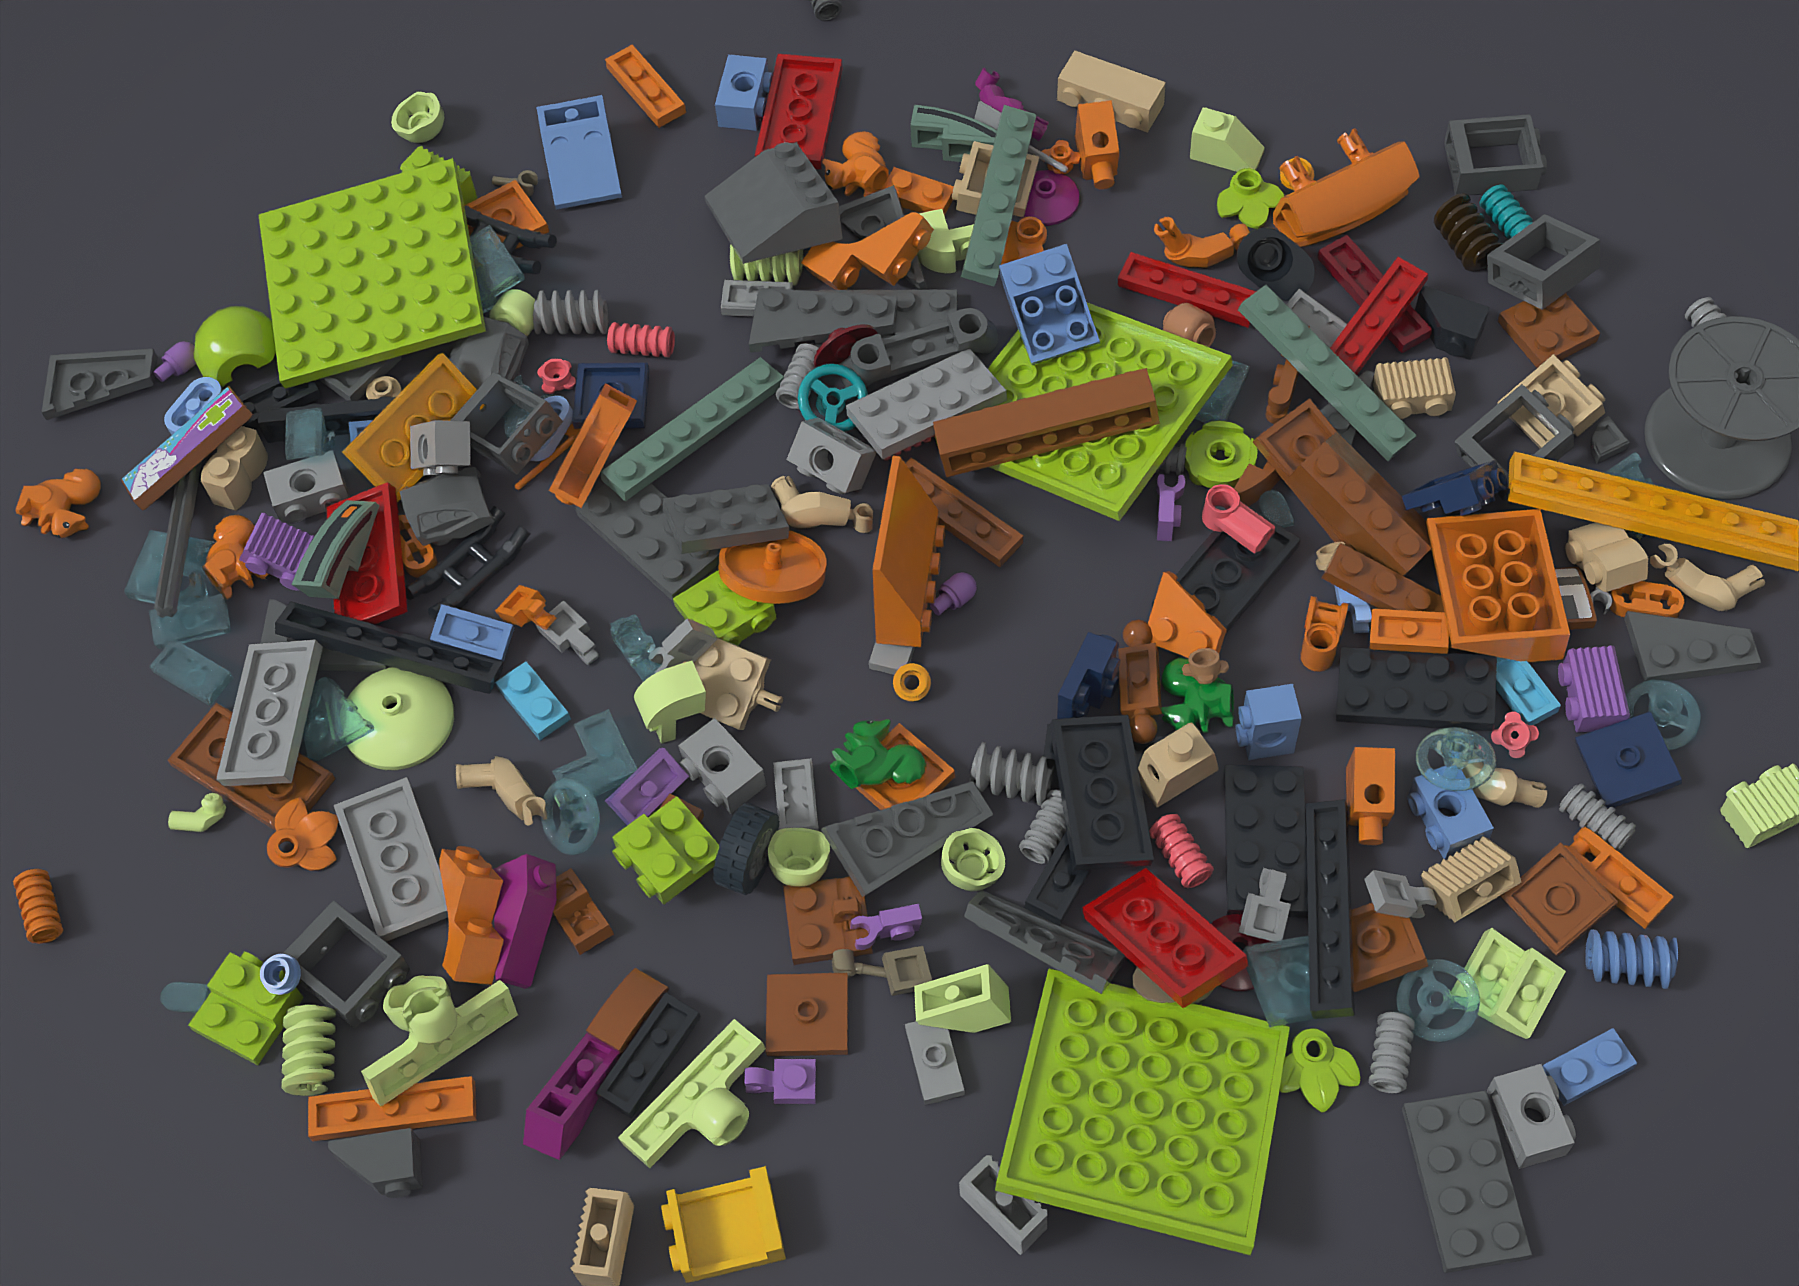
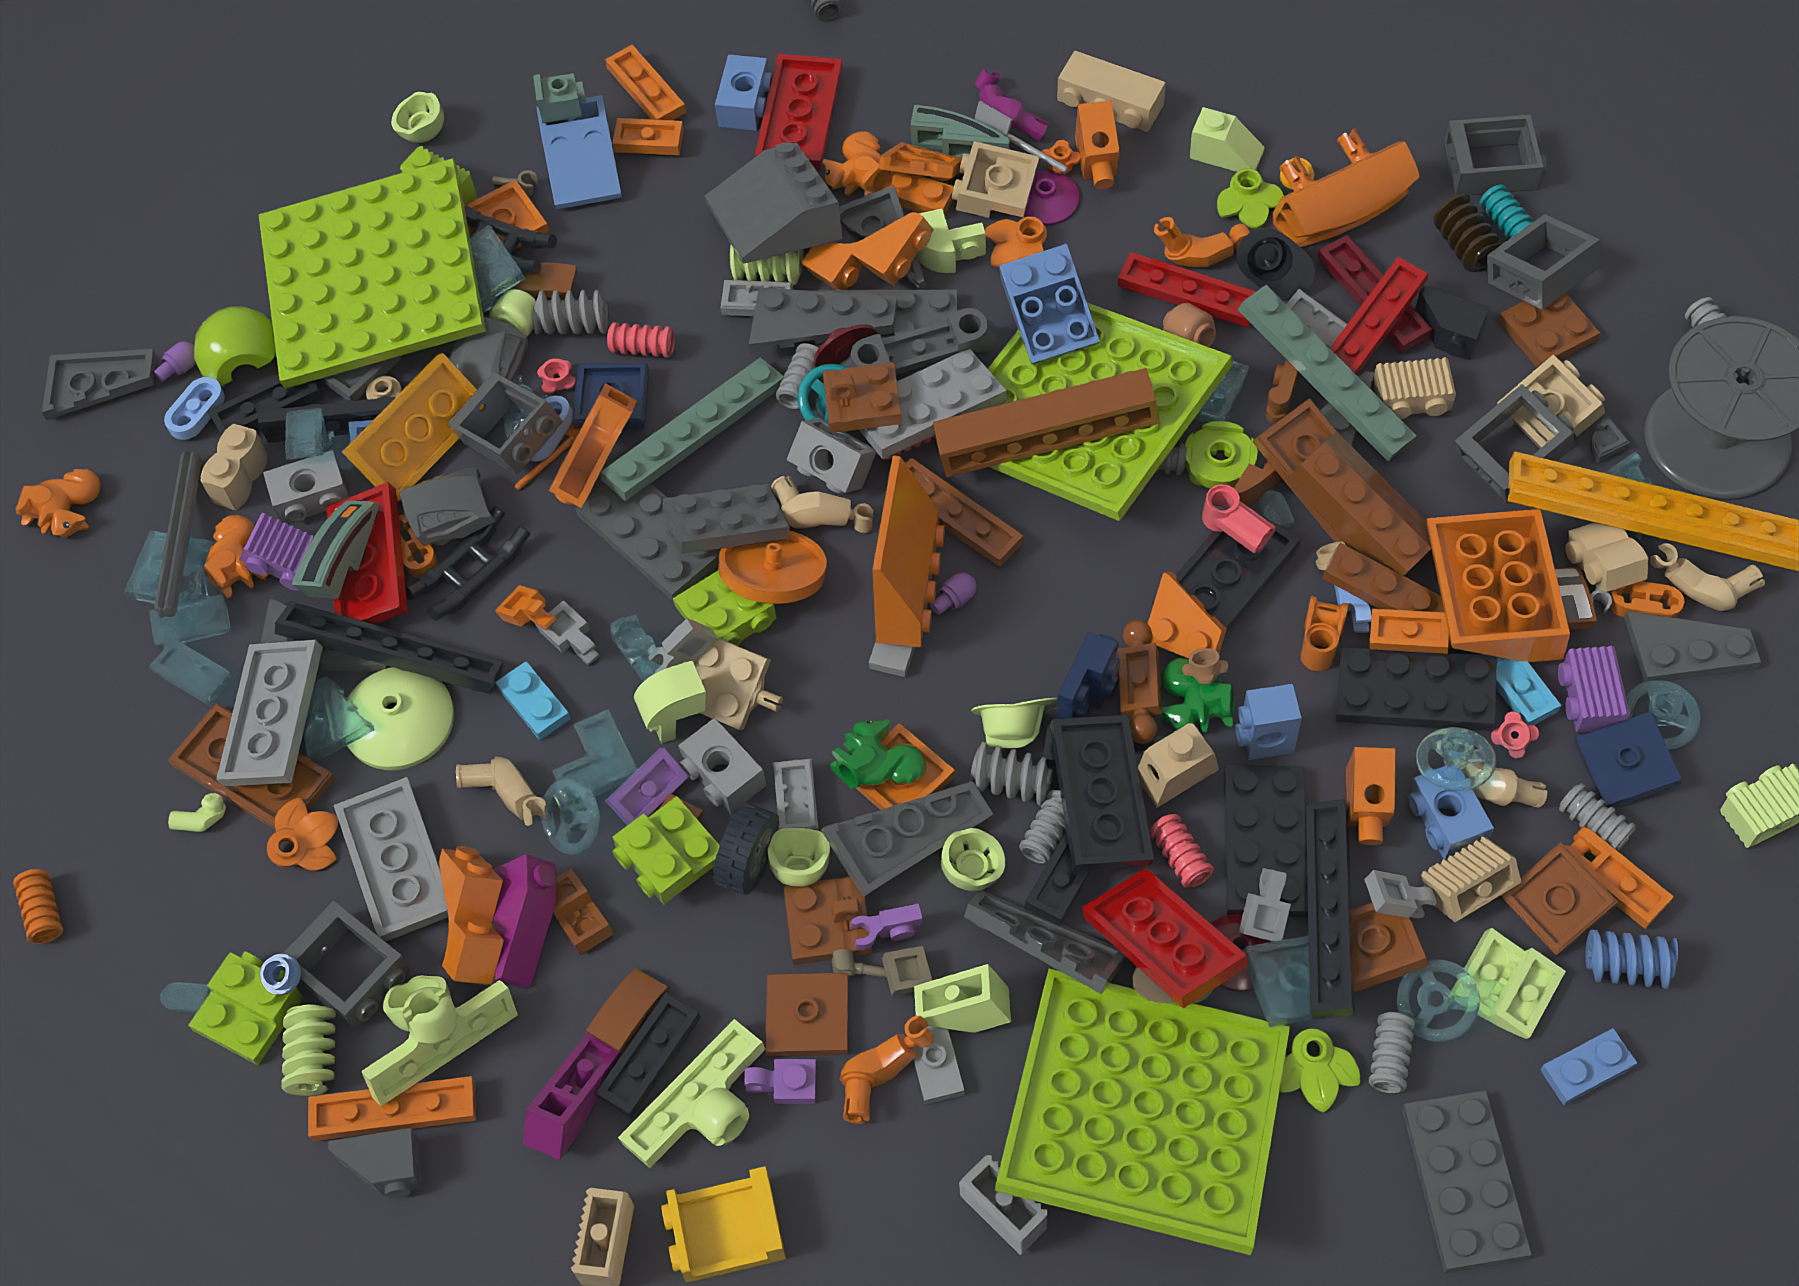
tile [121,386,253,511] -> none
light grey brick [410,420,470,476] -> none
medium blue plate [430,604,515,662] -> none
light orange plate [893,663,931,702] -> none
sand green plate [961,105,1036,287] -> none
medium lavender plate [1157,474,1185,541] -> none
dark blue plate [1401,459,1508,516] -> none
light grey brick [1487,1064,1576,1169] -> none
none -> dark orange slope [503,263,577,300]
none -> sand green brick [533,73,586,123]
none -> orange plate [612,118,684,155]
none -> dark orange hinge [823,362,902,433]
none -> orange arm [840,1016,933,1124]
none -> orange wing [878,142,962,181]
none -> yellowish green piece [971,698,1058,749]

